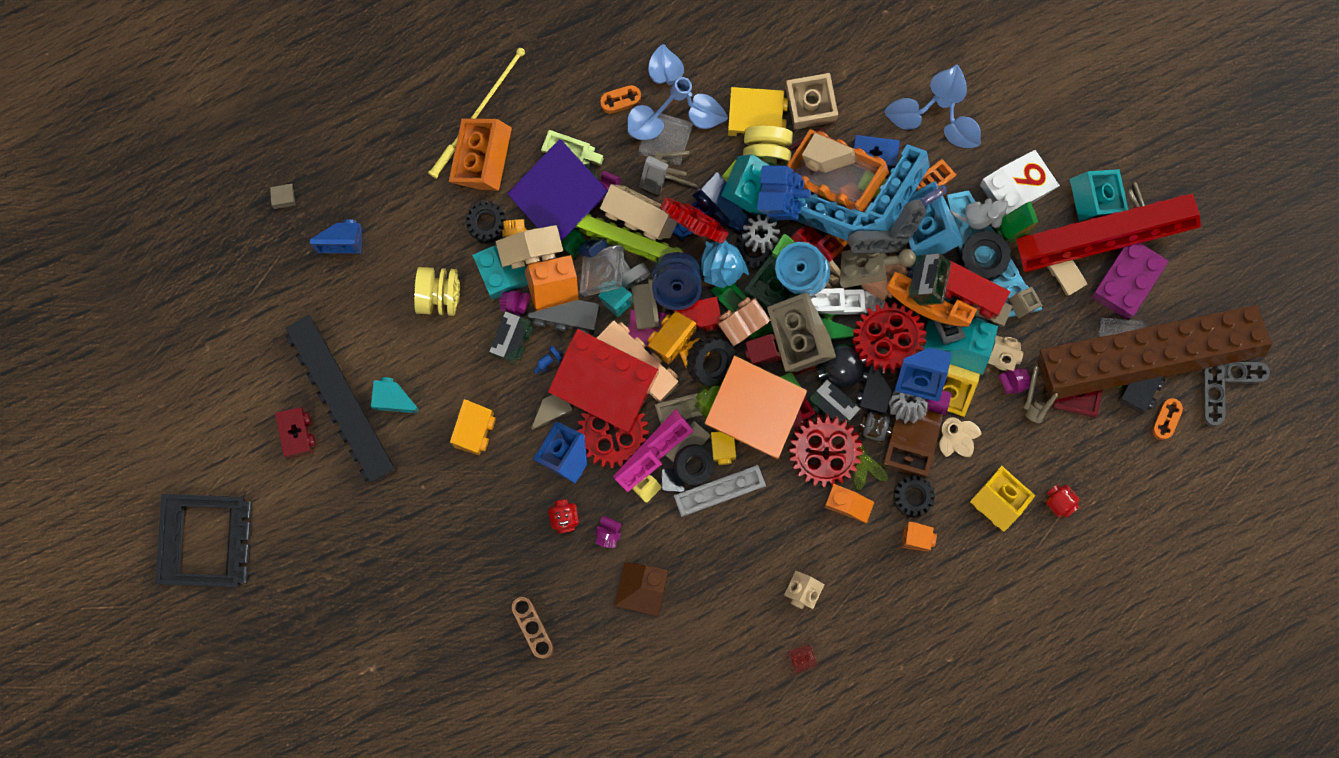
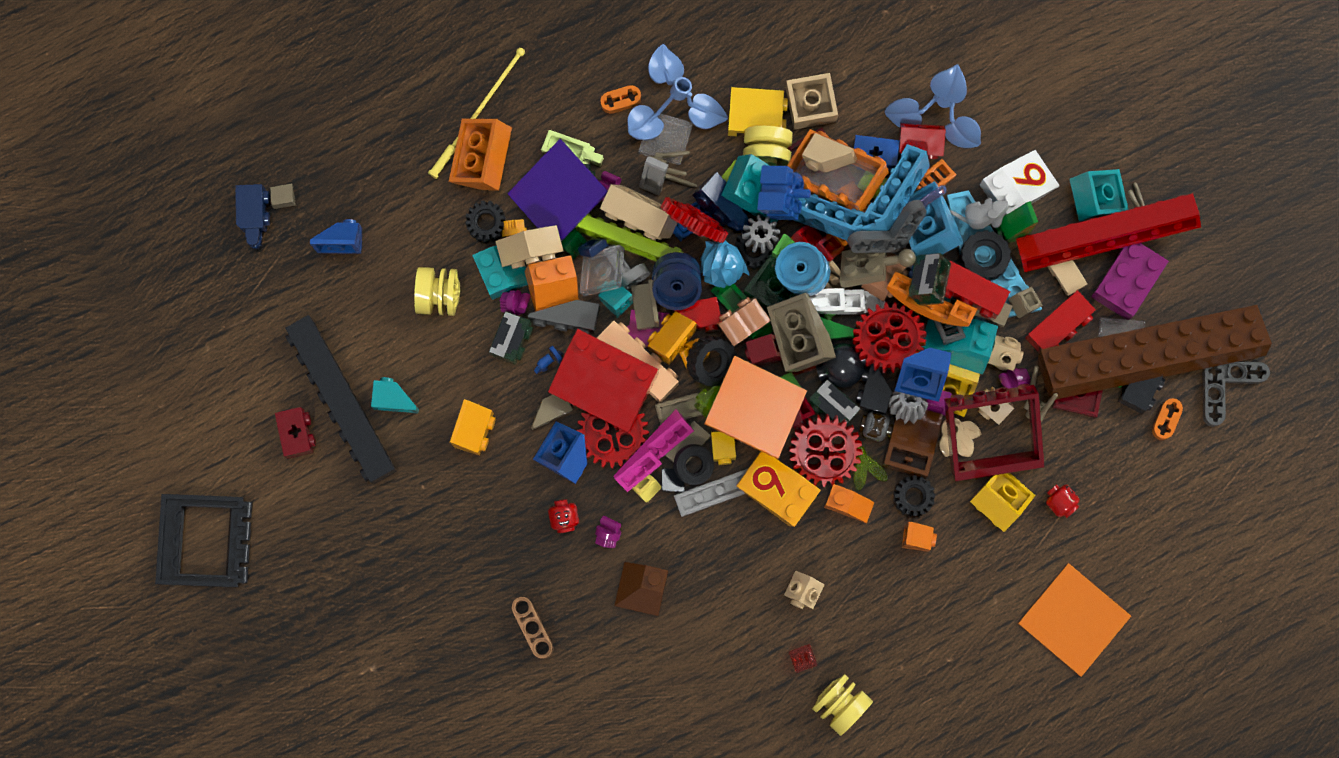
none -> dark blue hinge [235,184,270,249]
none -> light orange slope [736,452,821,527]
none -> light yellow wheel [812,674,873,736]
none -> red brick [899,123,946,159]
none -> dark red window [944,384,1044,481]
none -> tan brick [979,386,1014,425]
none -> orange piece [1018,563,1131,677]
none -> red brick [1025,290,1096,353]

